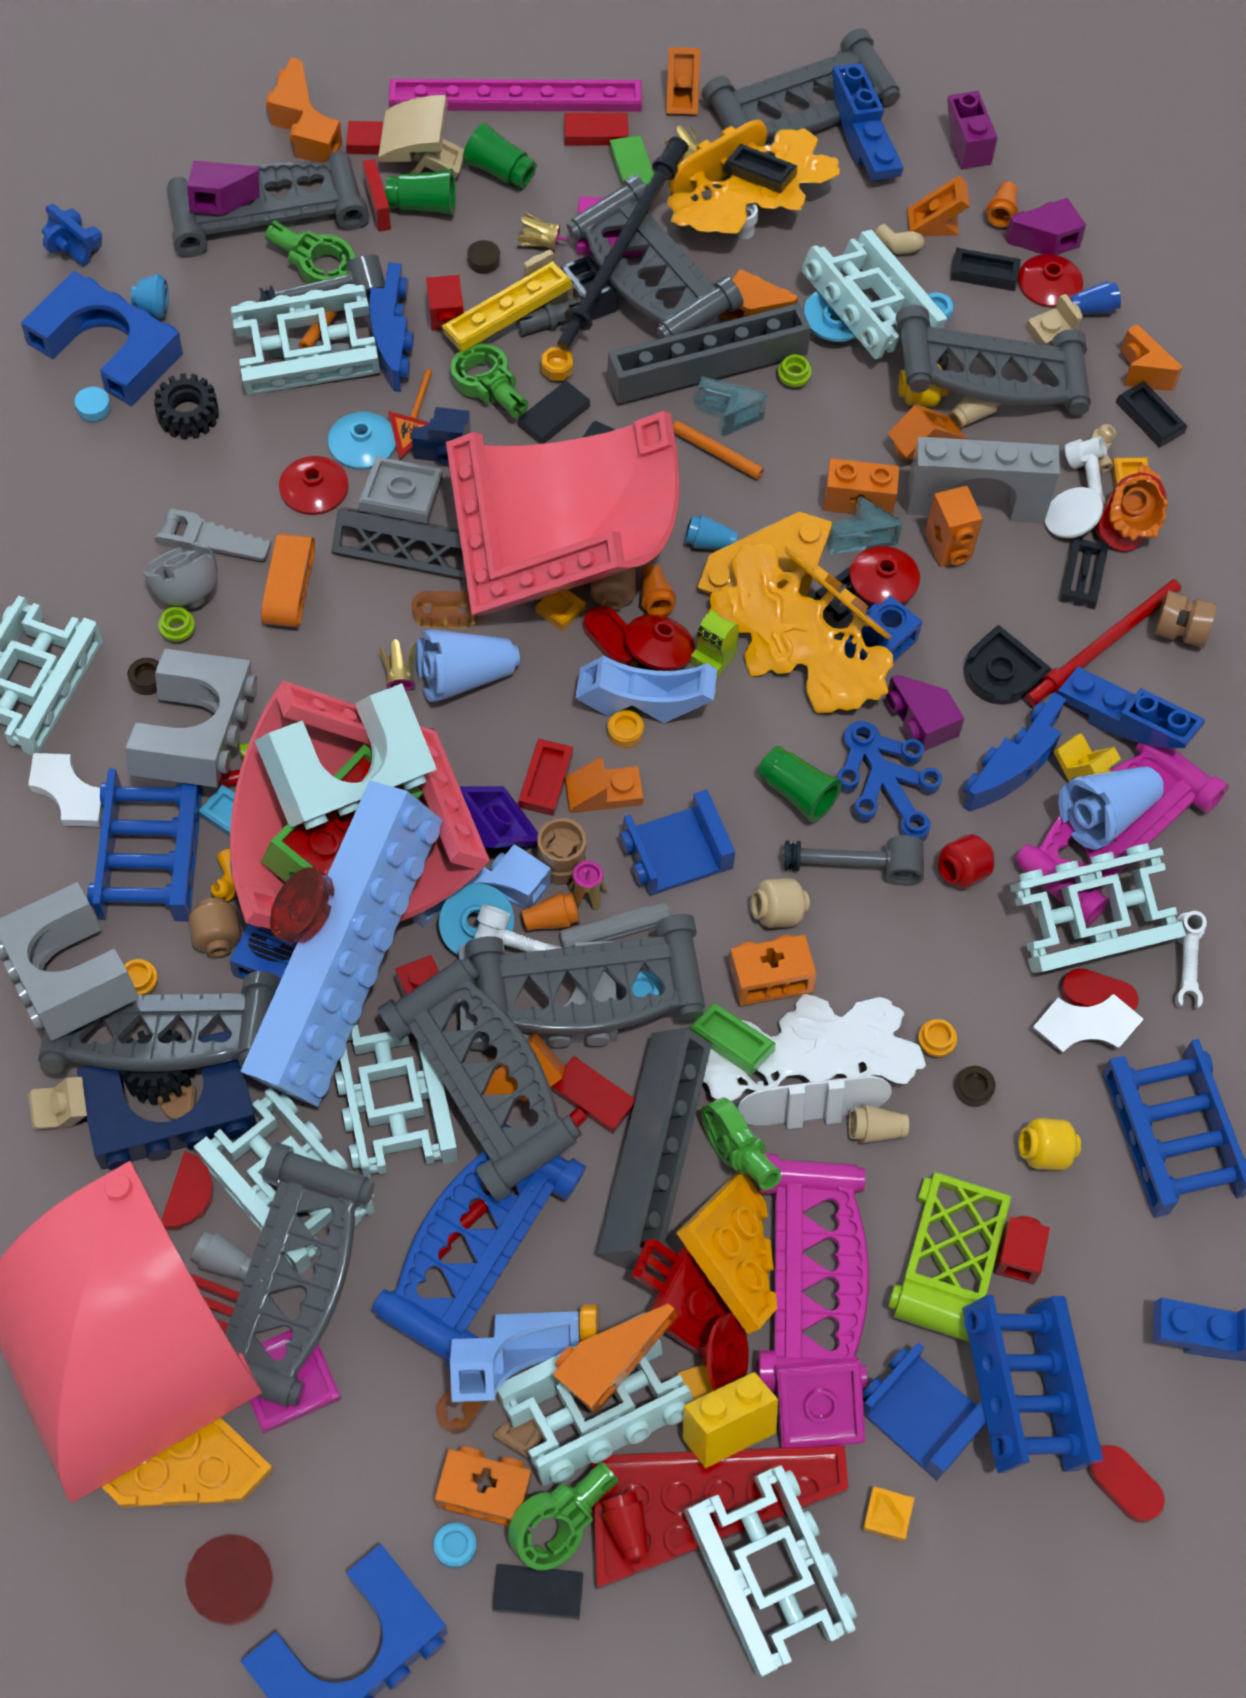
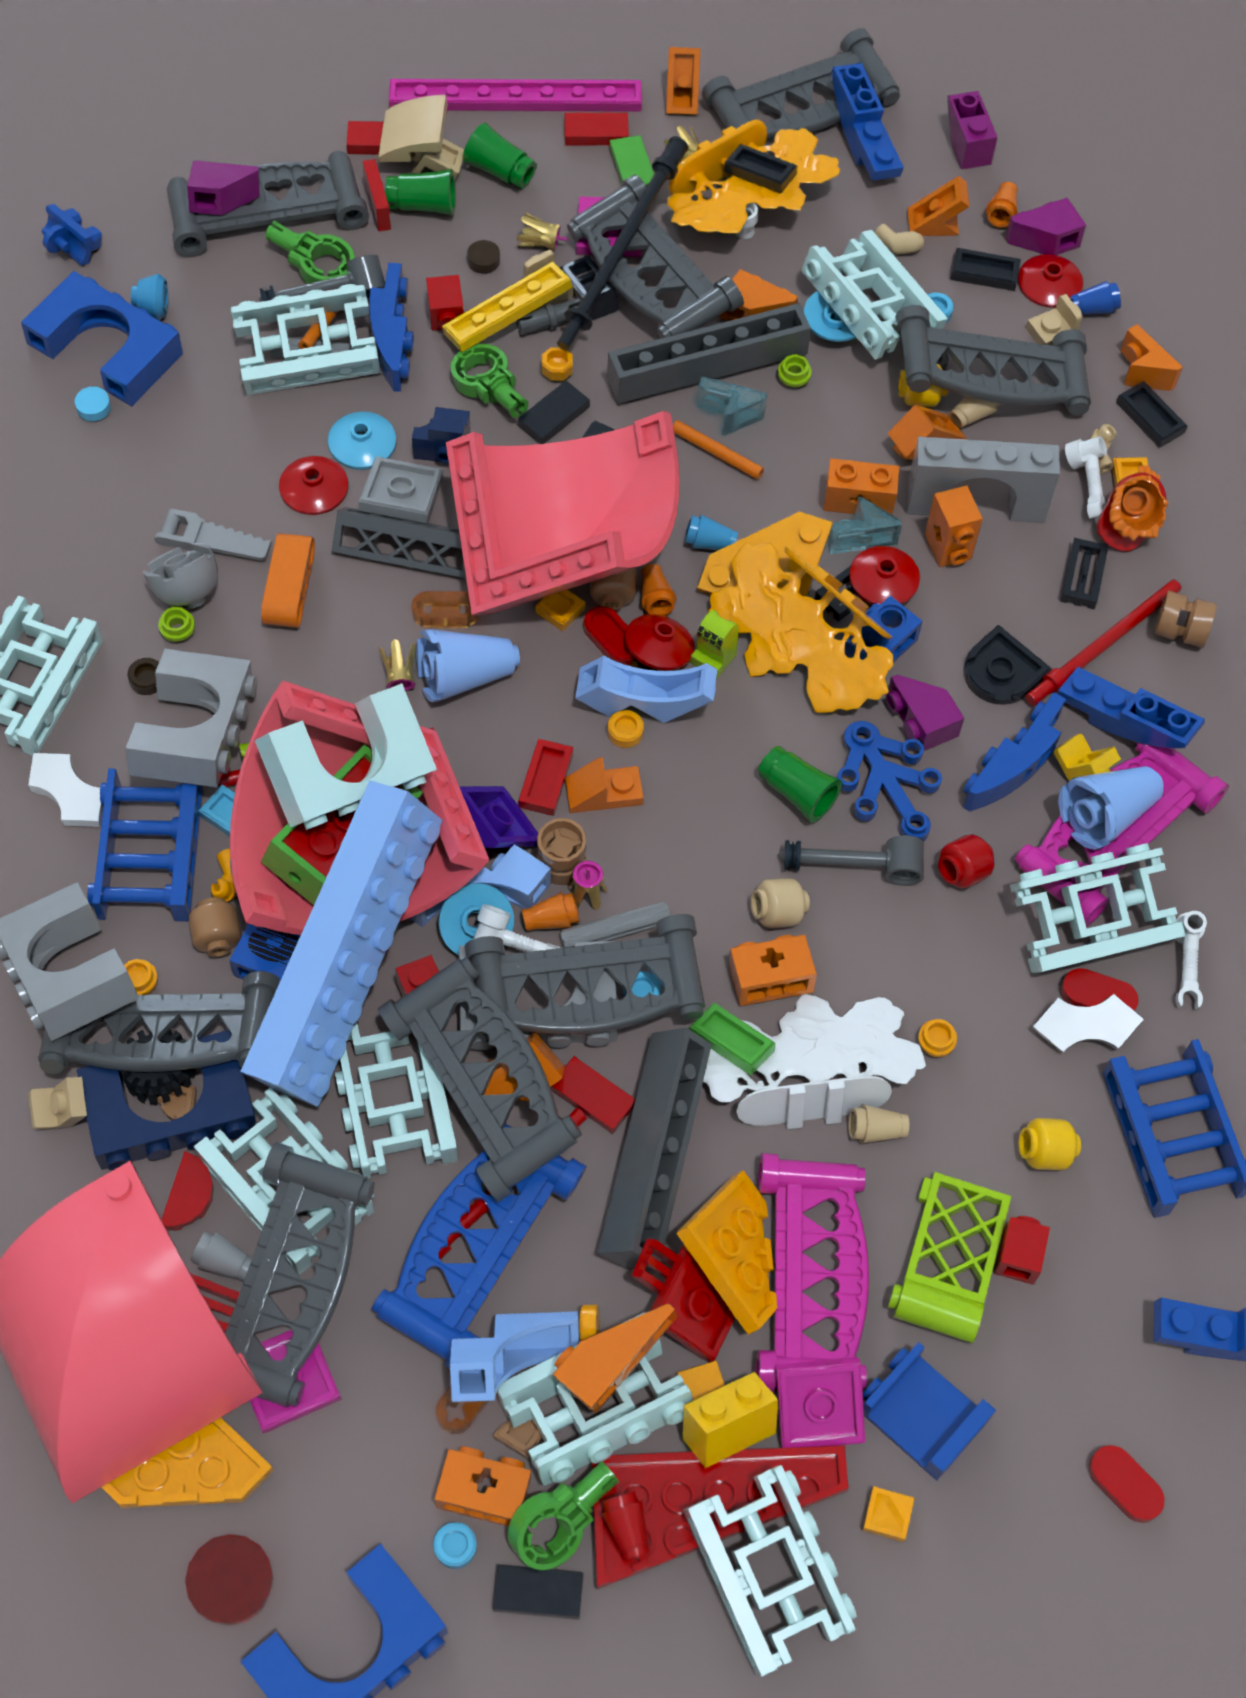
black tyre [154,373,219,440] -> none
orange arch [266,57,342,163] -> none
clear red tile [270,867,335,945] -> none
piece [388,369,432,460] -> none
blue panel [619,789,735,896] -> none
bright green pin [701,1097,782,1190] -> none
red dish [702,1314,749,1391] -> none
dark brown tile [954,1066,996,1107] -> none
blue fence [962,1295,1103,1474] -> none
white piece [1045,487,1104,538] -> none

